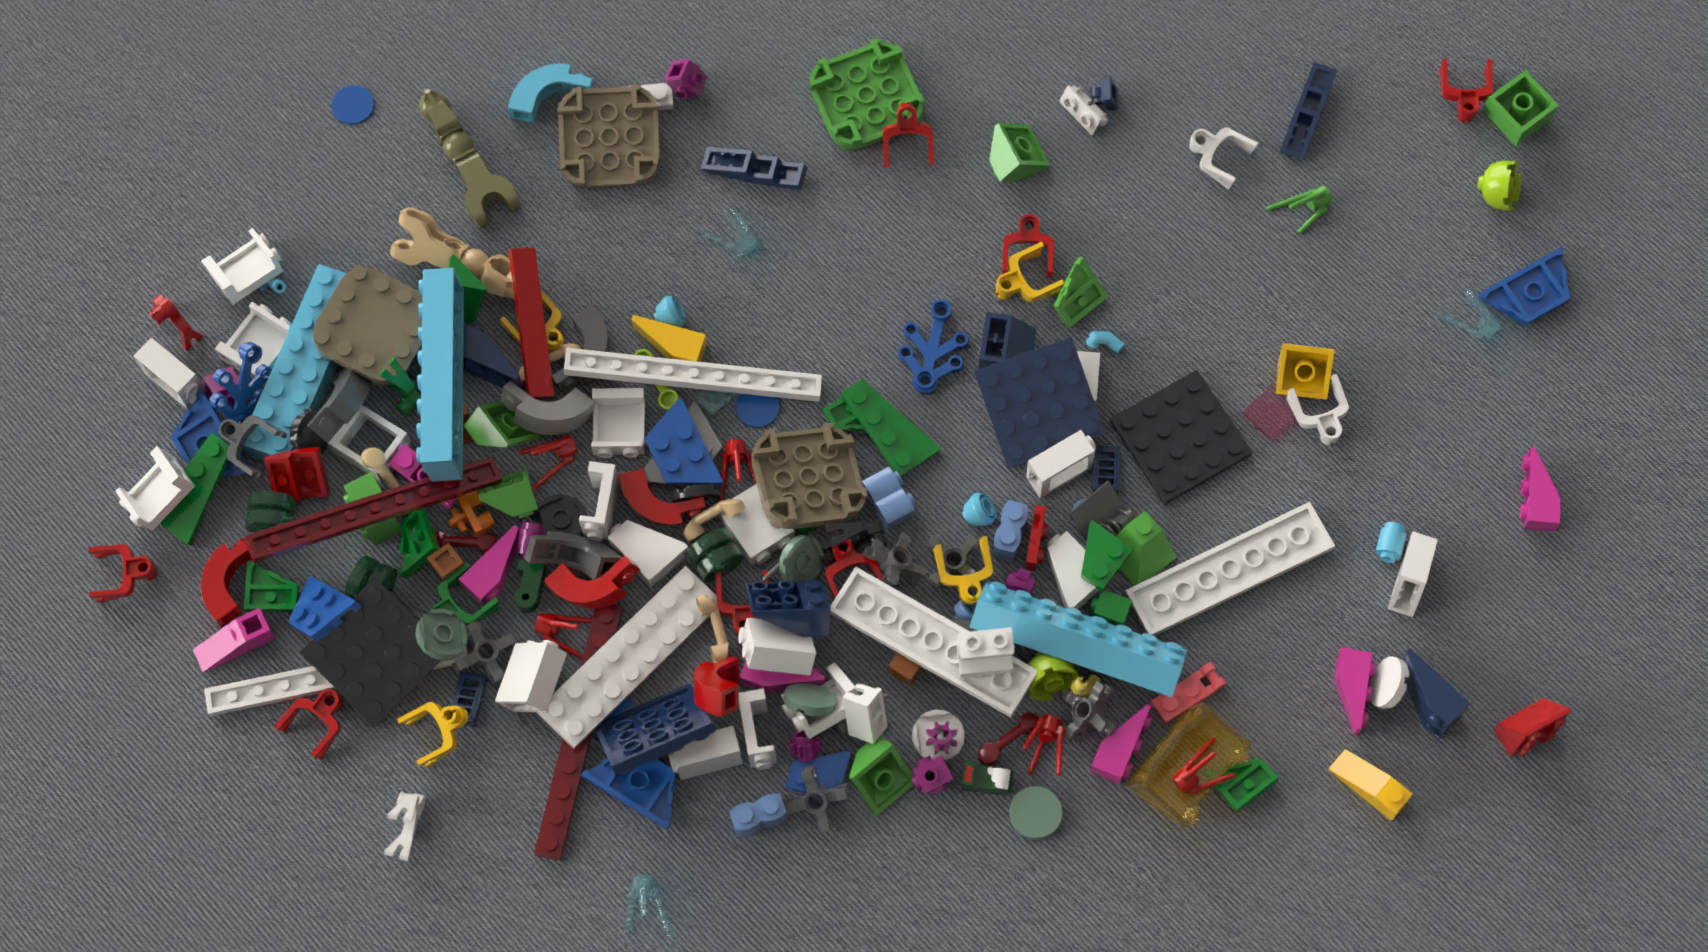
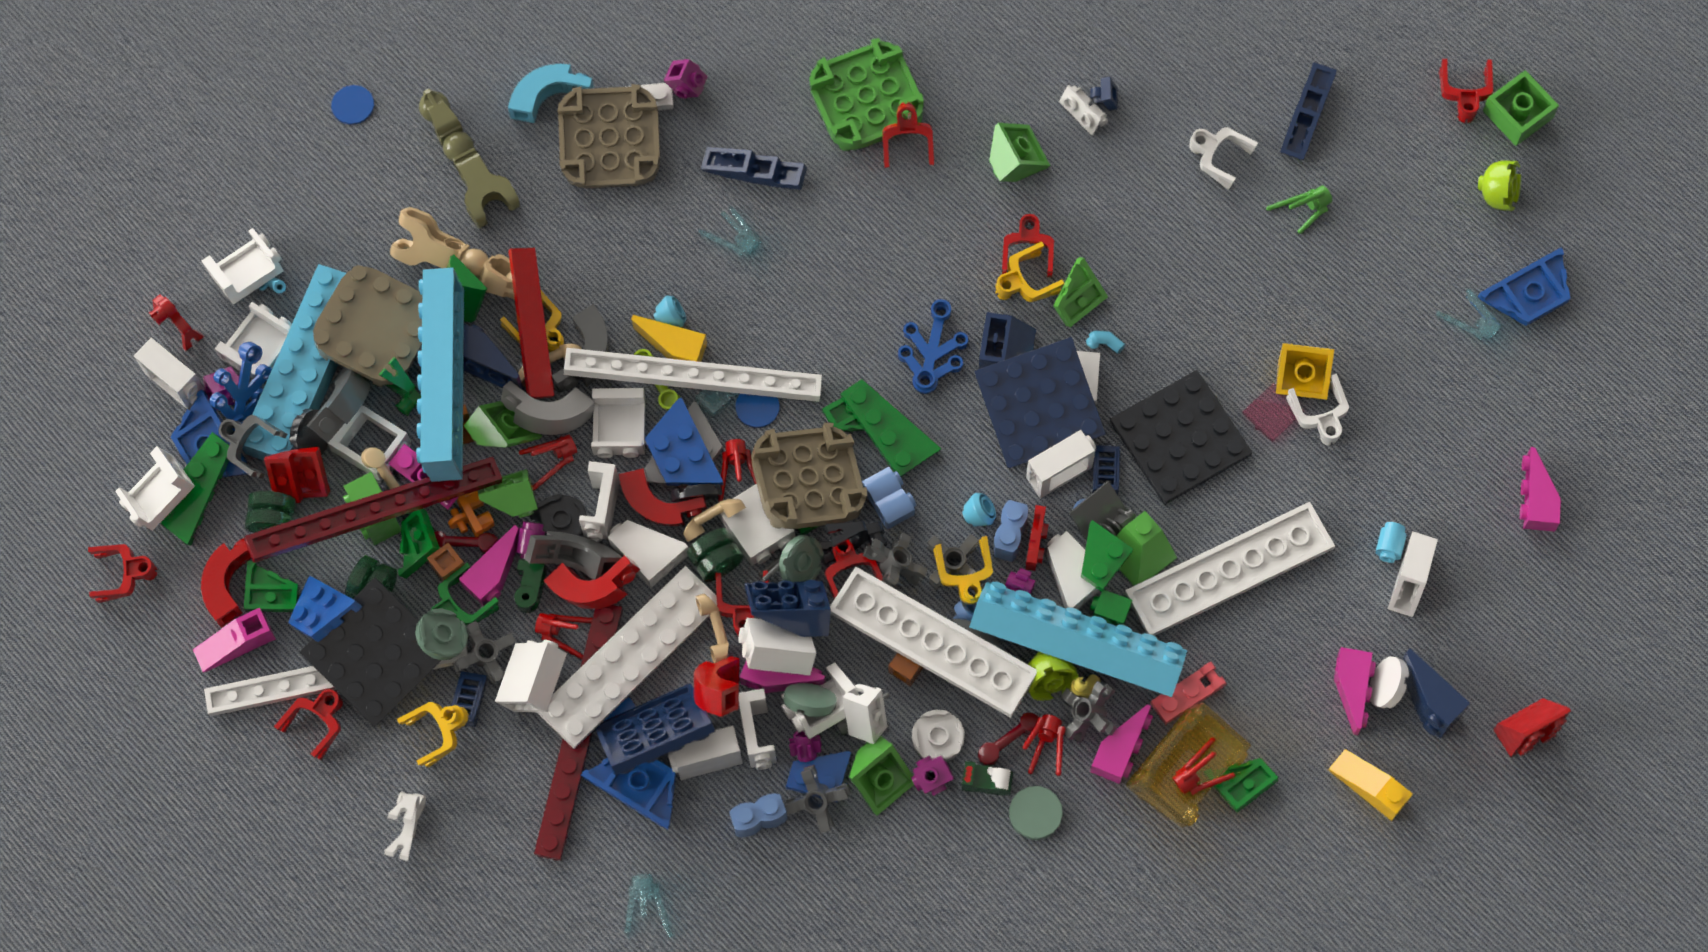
magenta gear [926,721,957,755] -> none
white panel [957,627,1014,677] -> none

